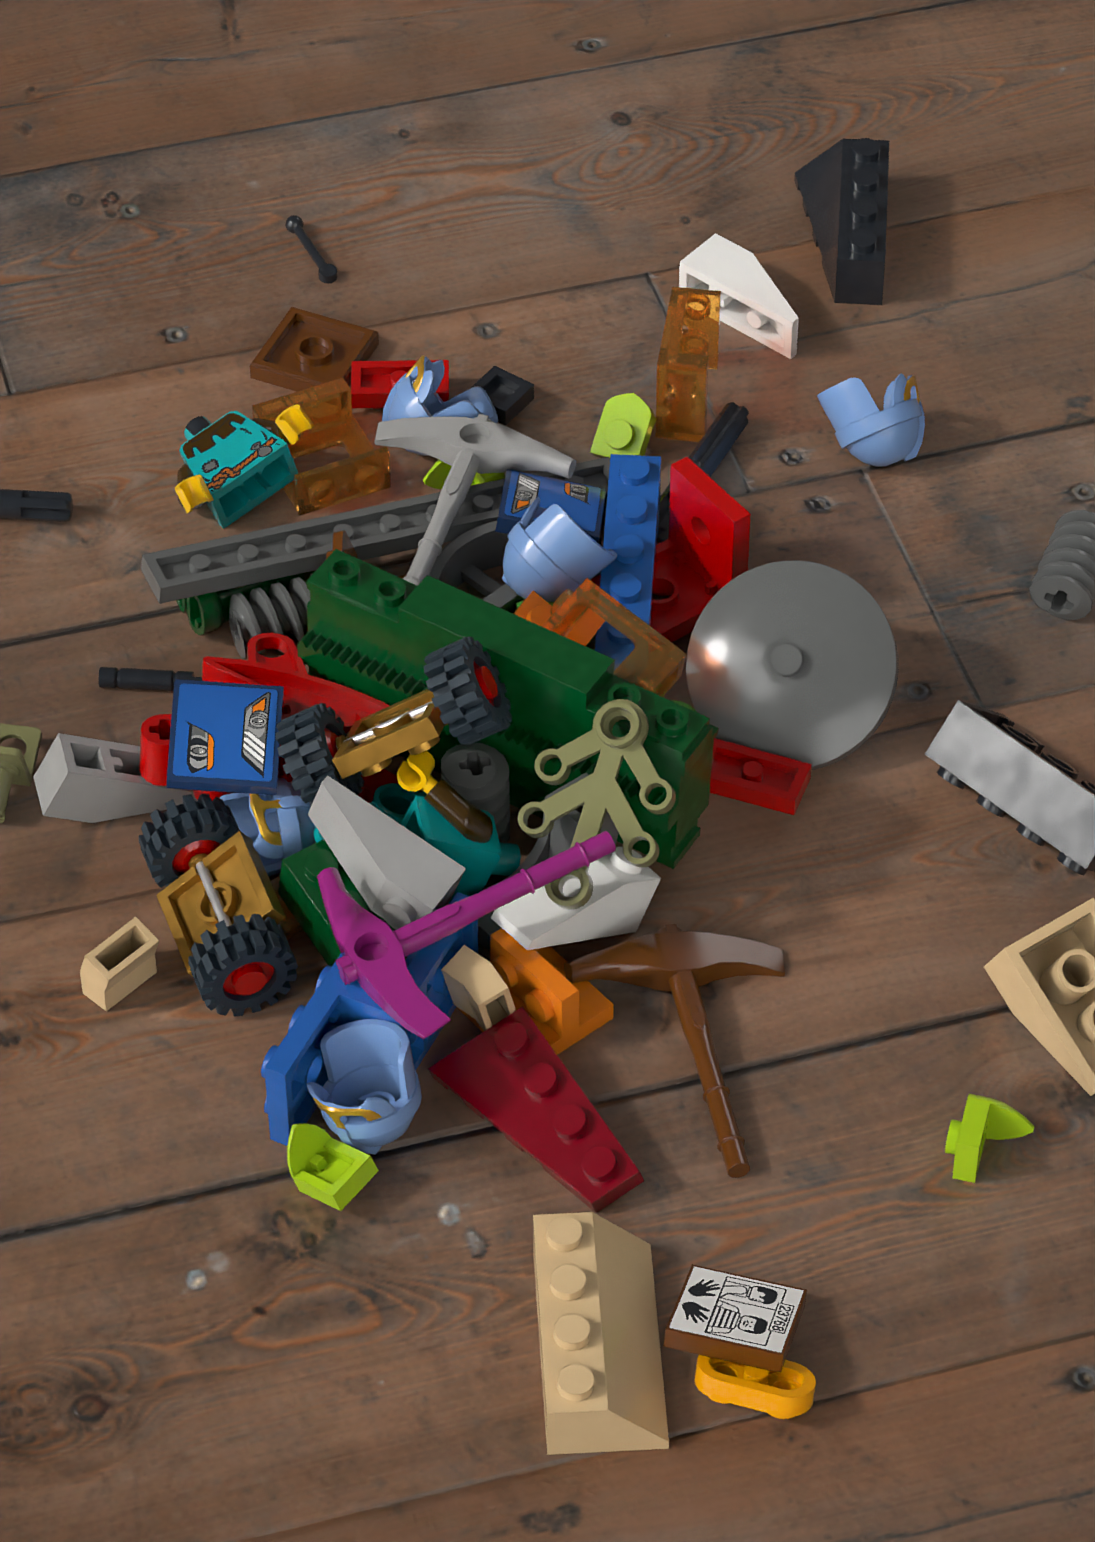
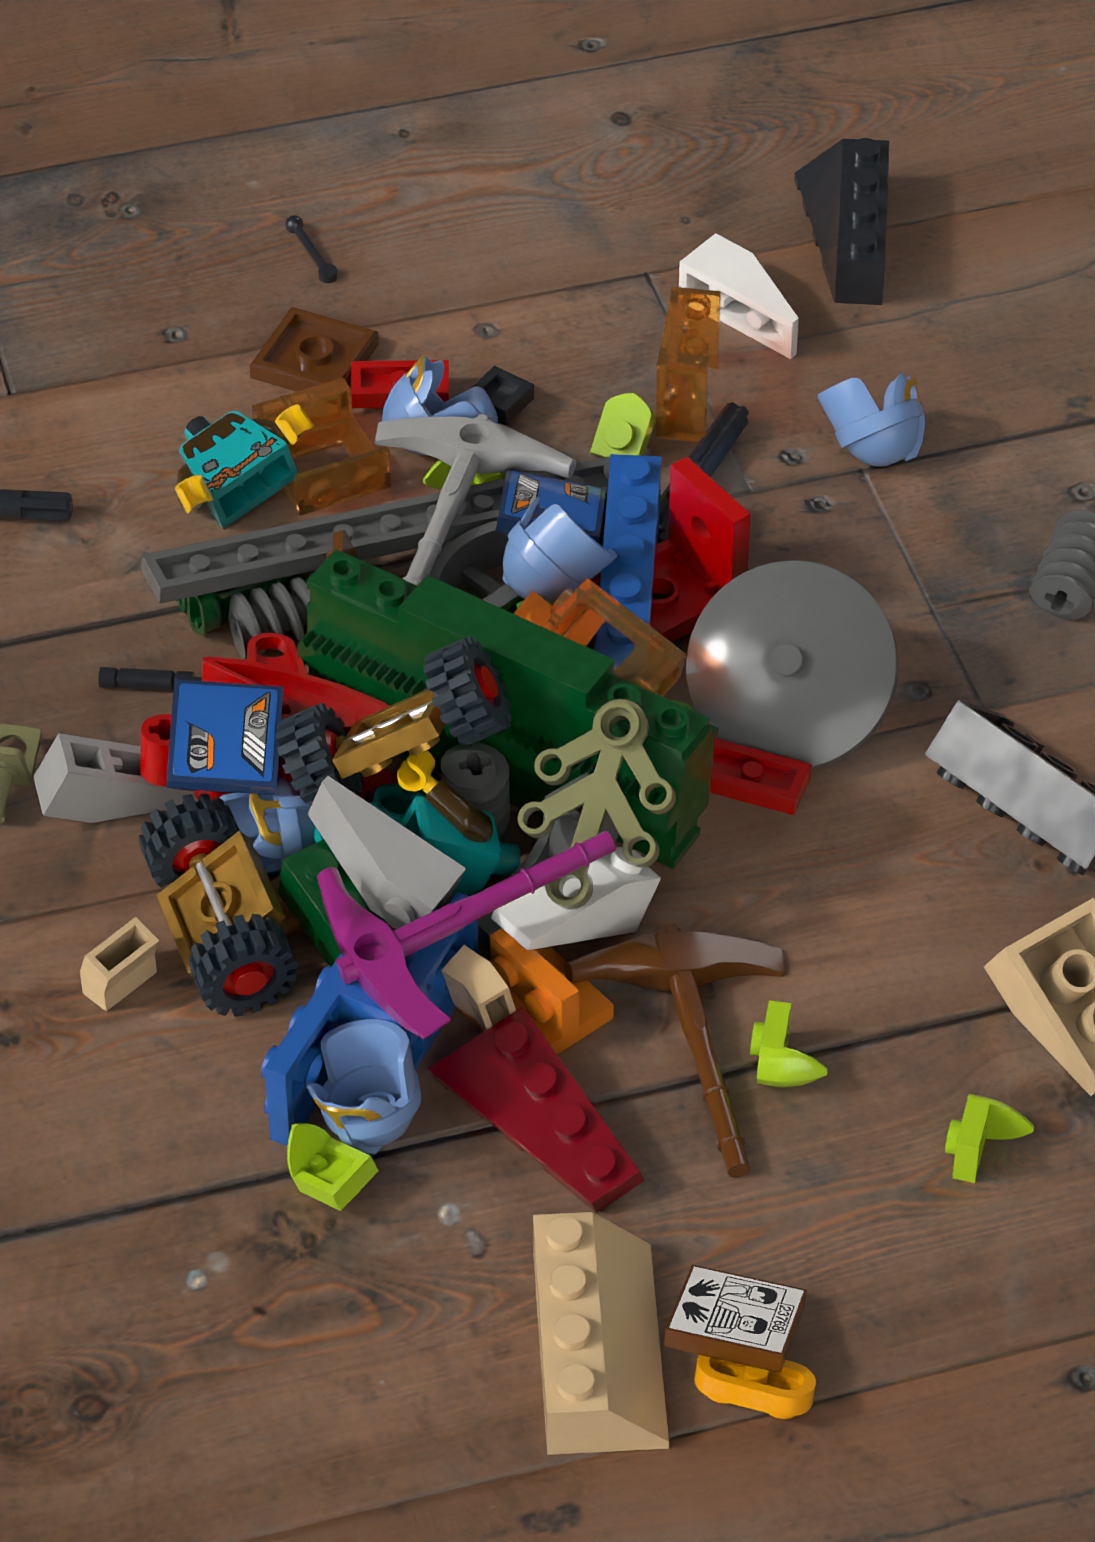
none -> lime plate [750,1000,828,1088]

